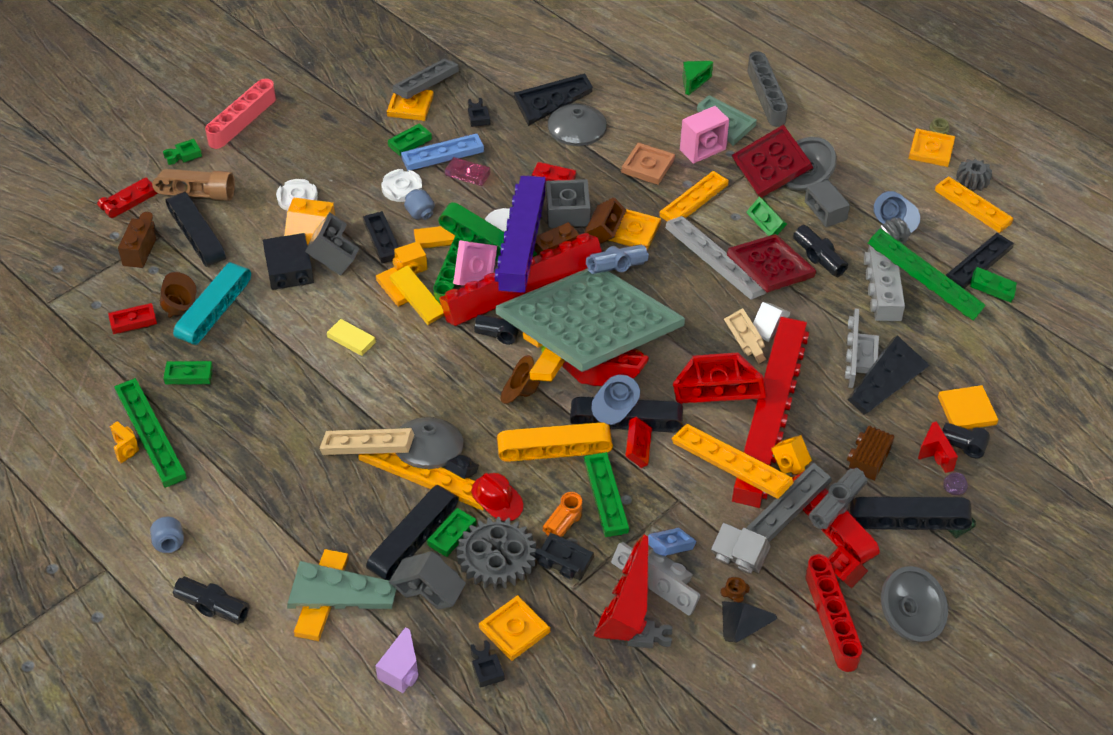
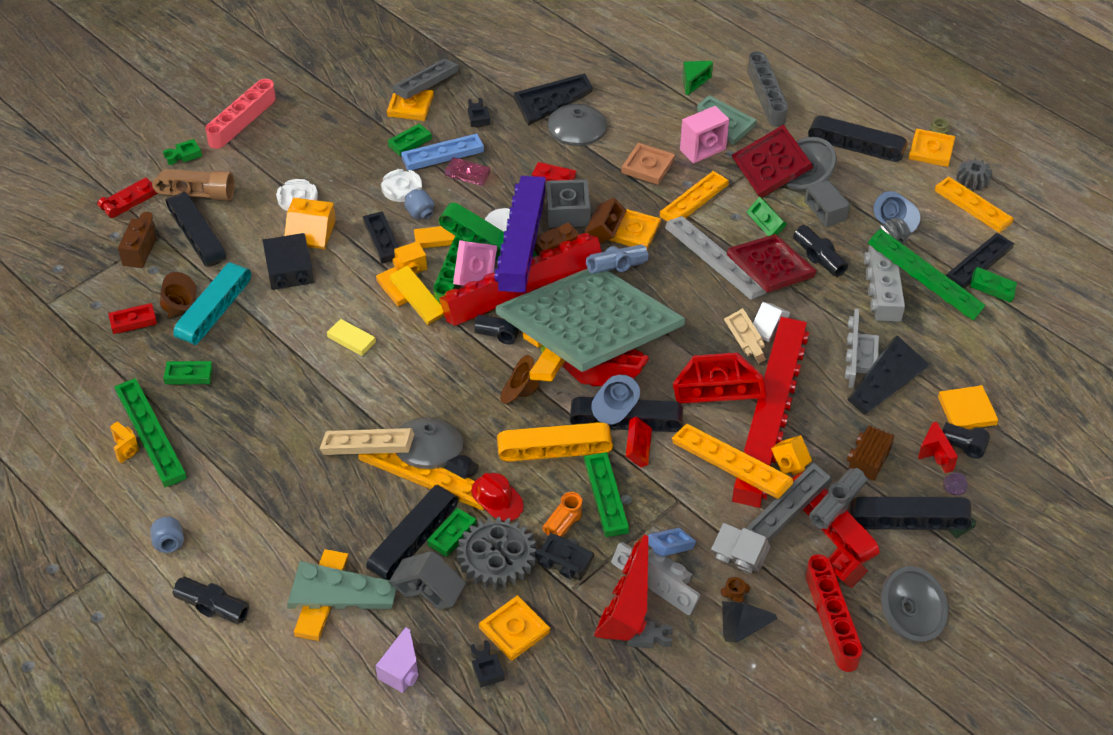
dark grey brick [305,212,359,276] -> none
none -> black beam [808,115,908,162]

